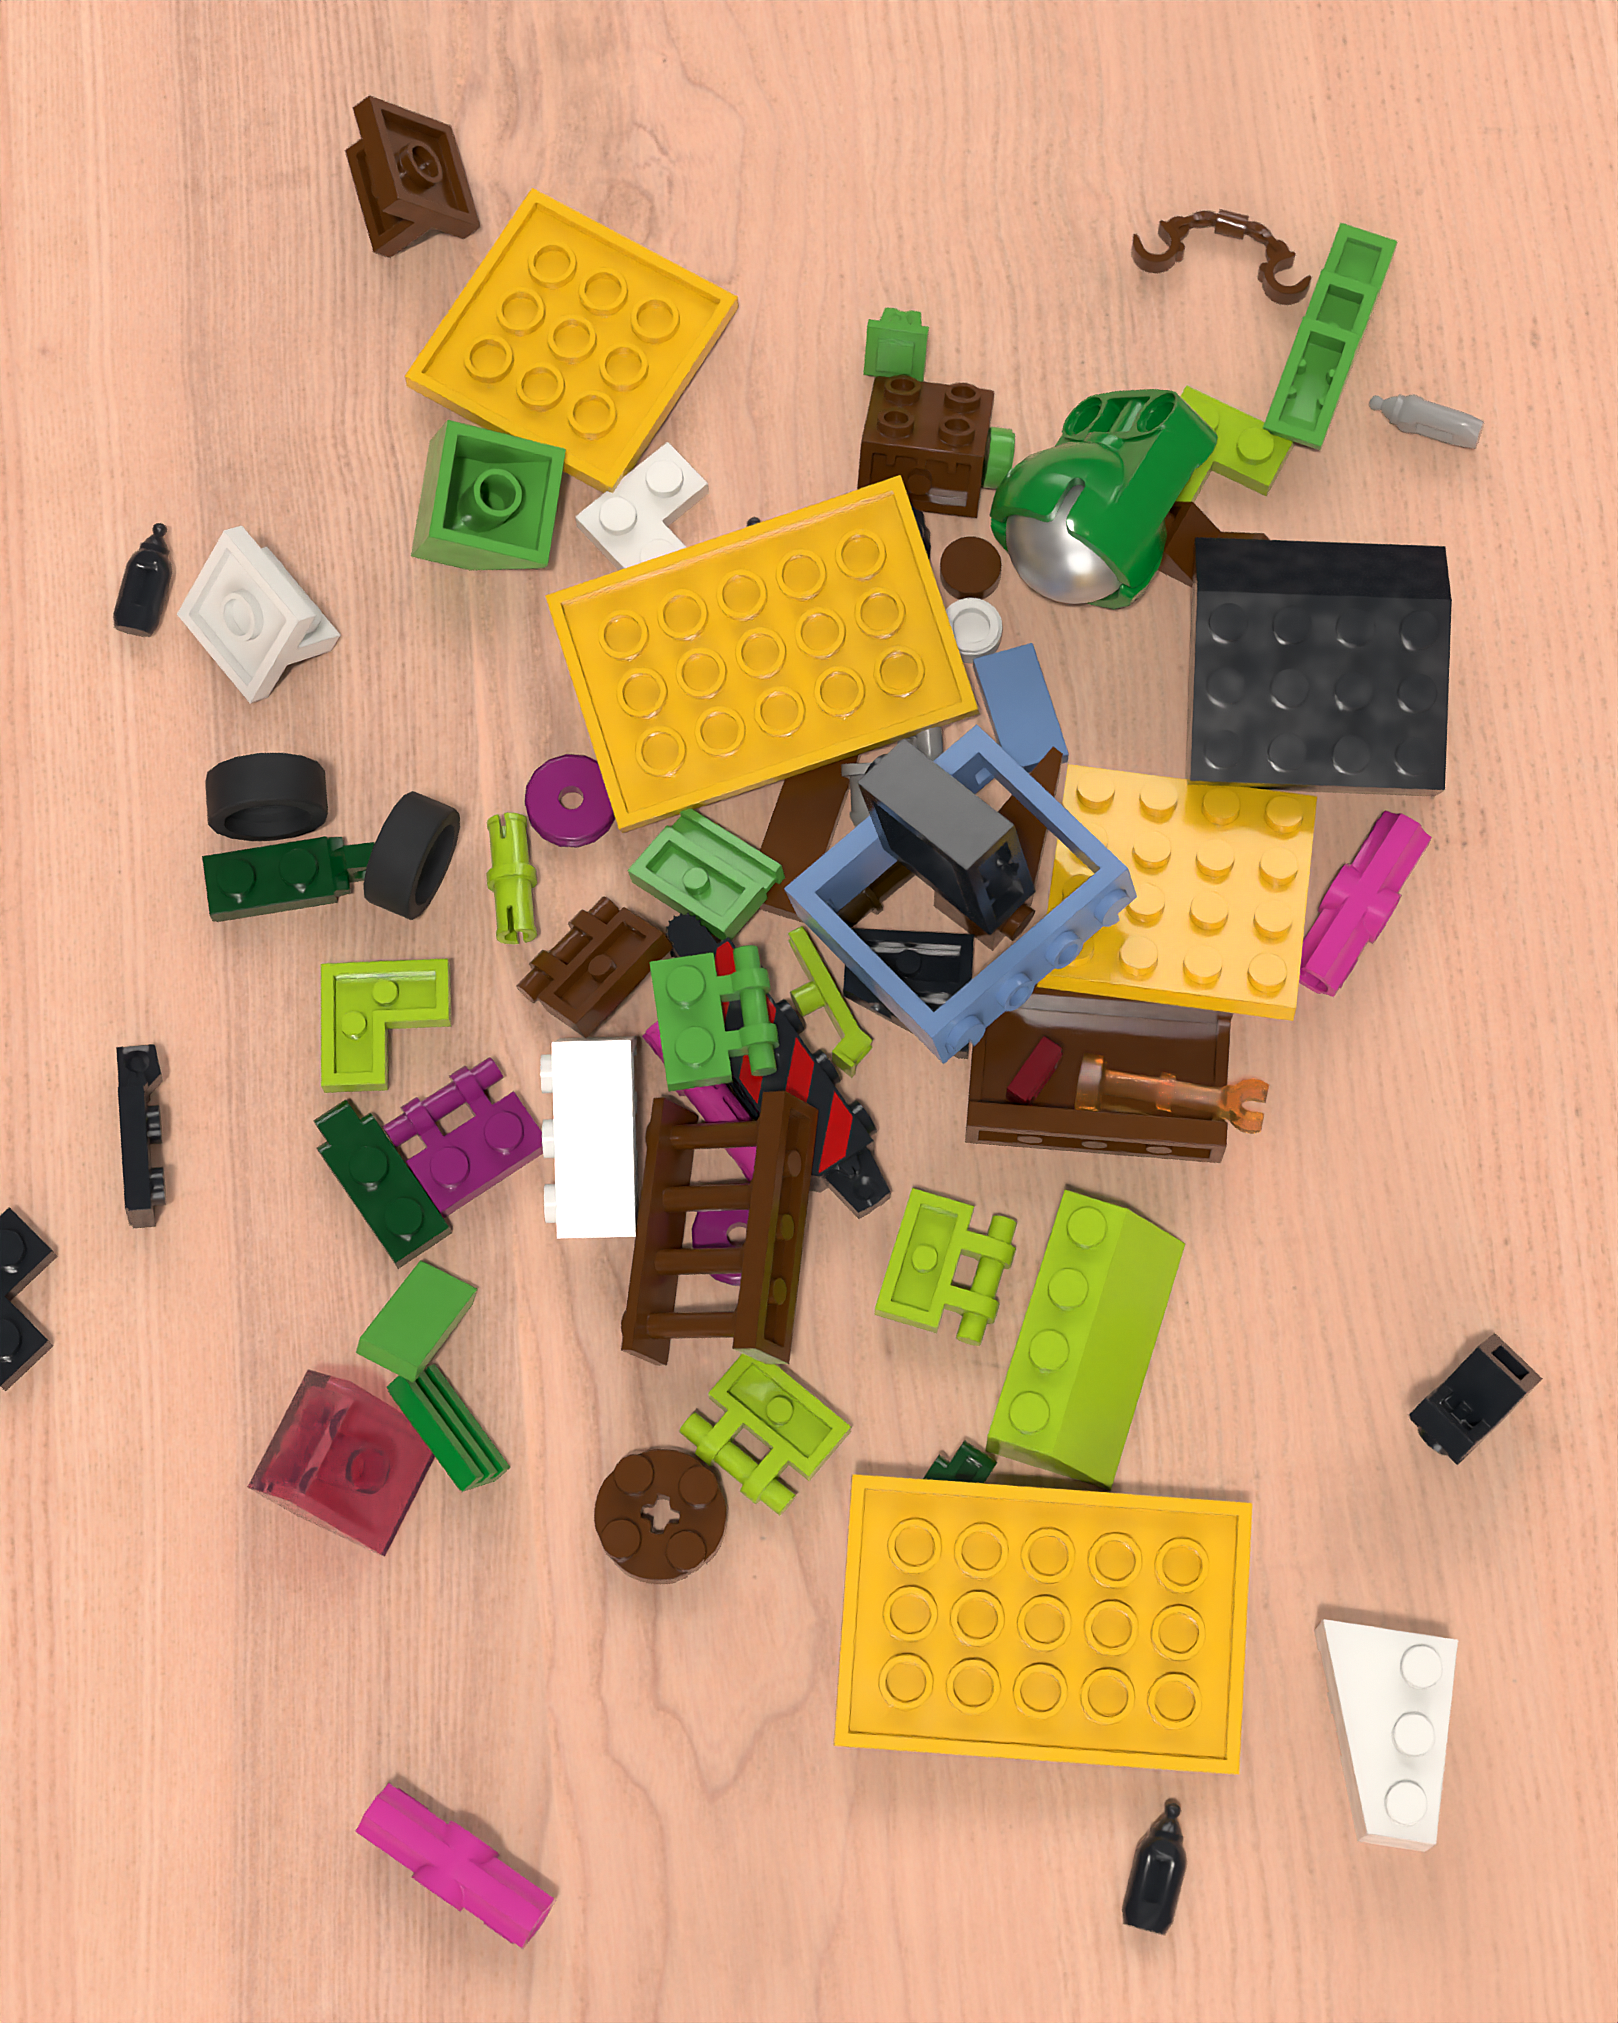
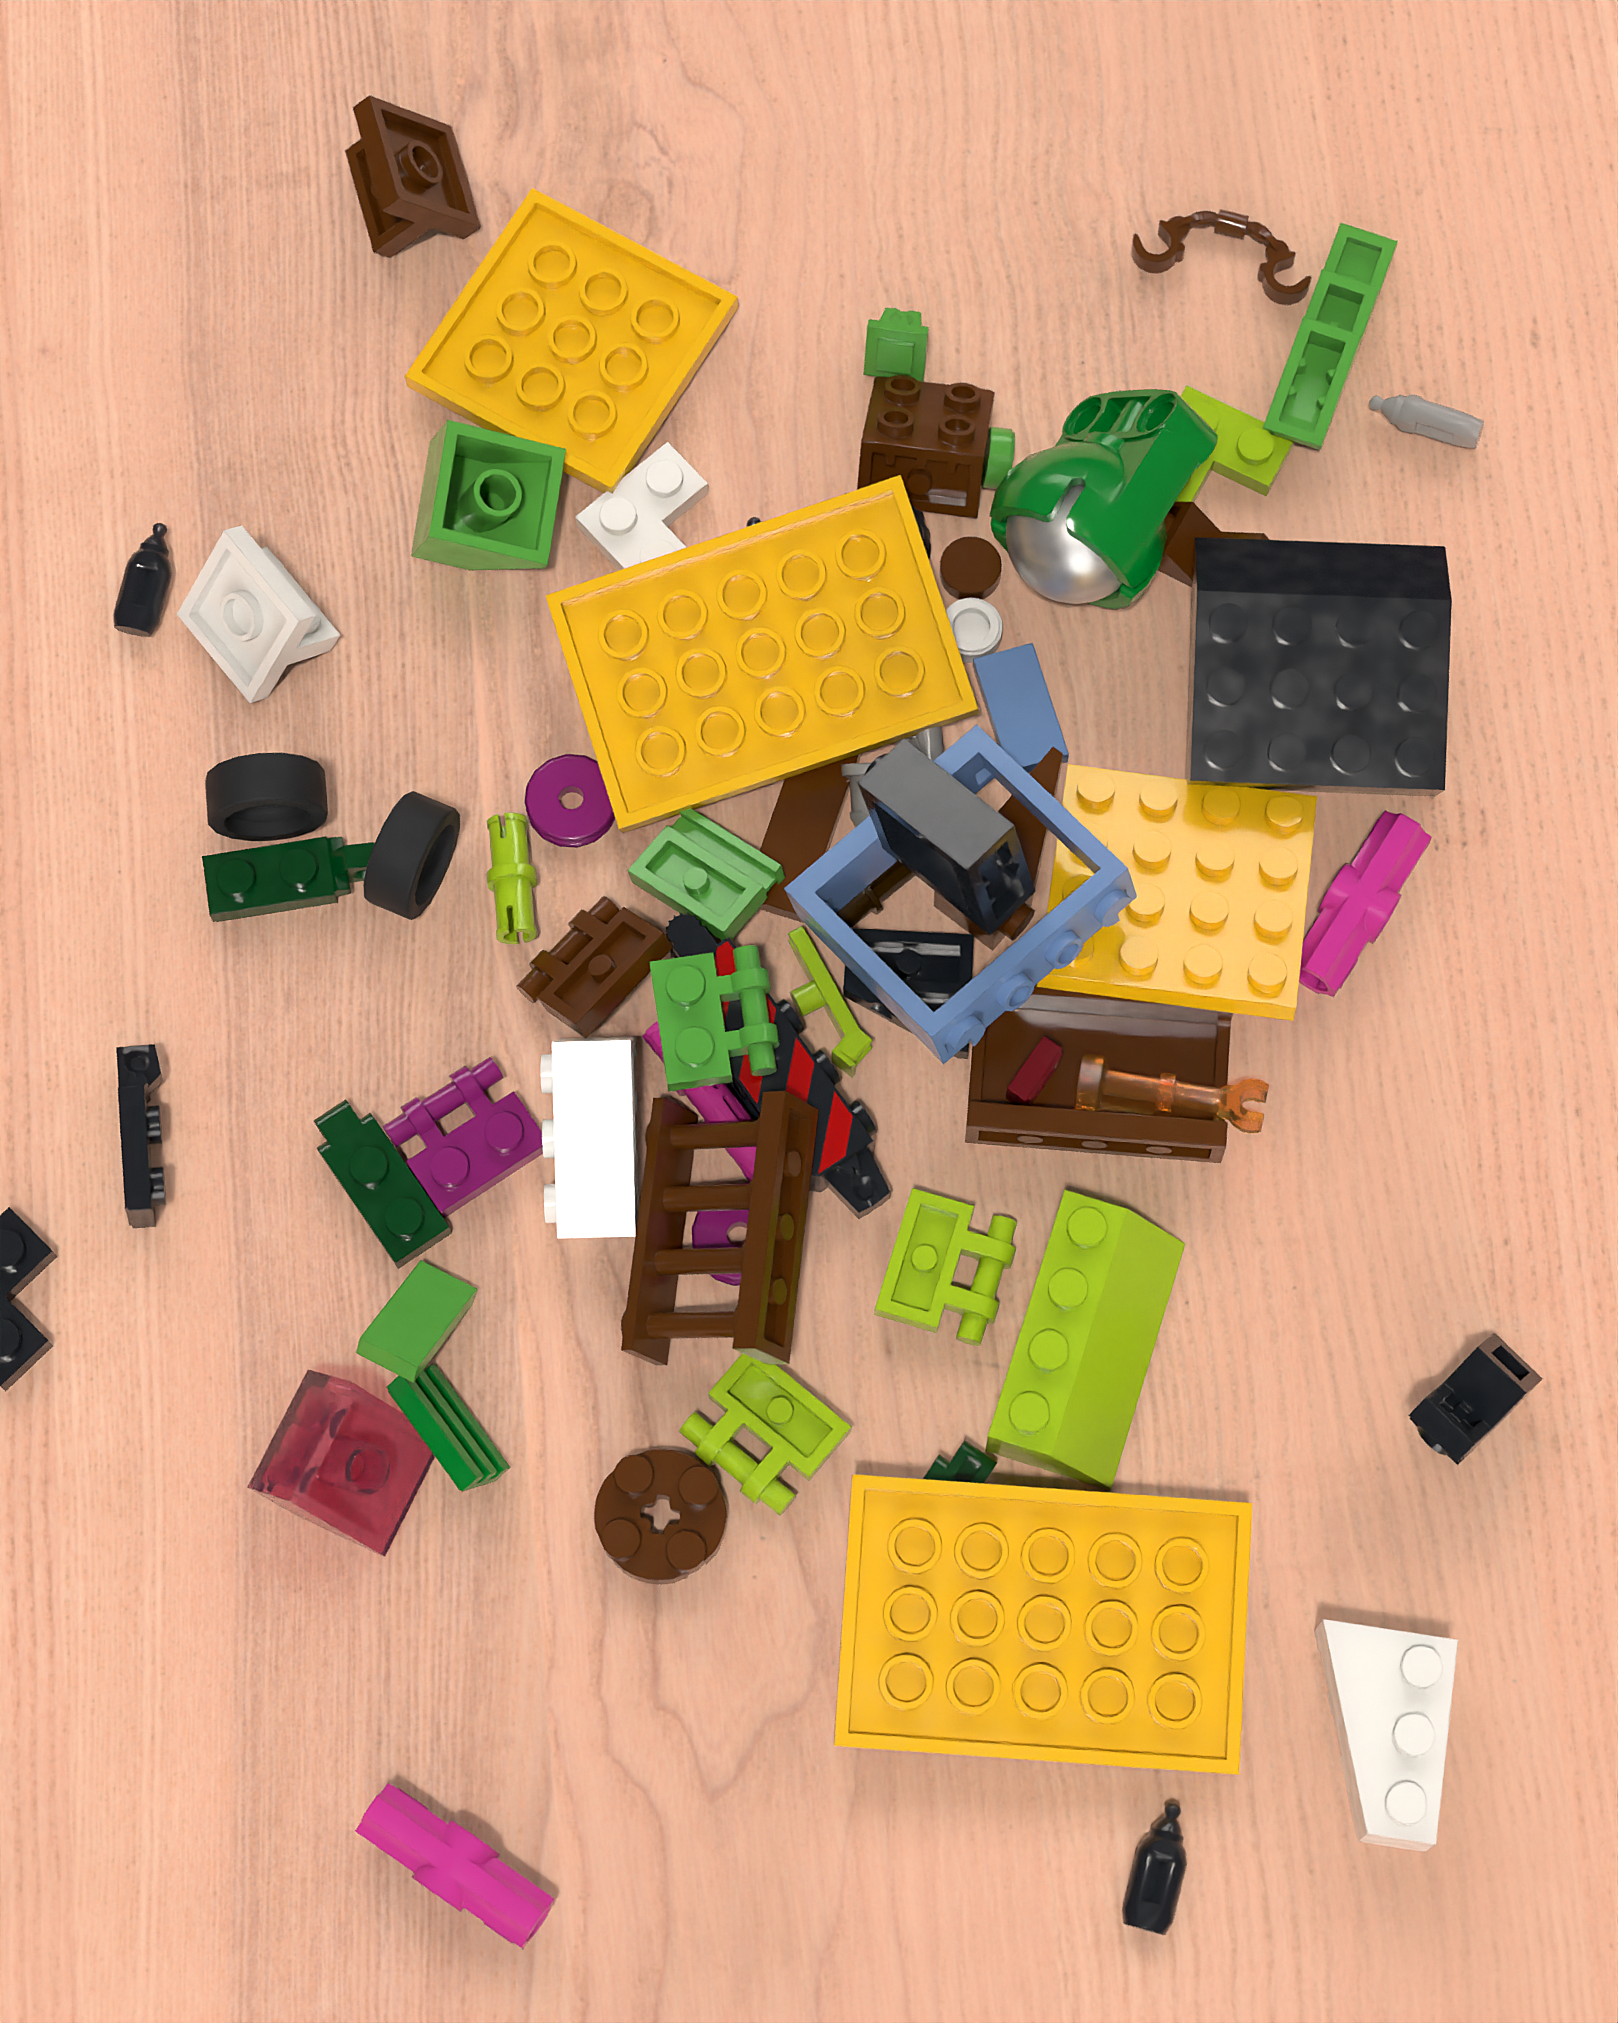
lime plate [321,958,451,1093] -> none

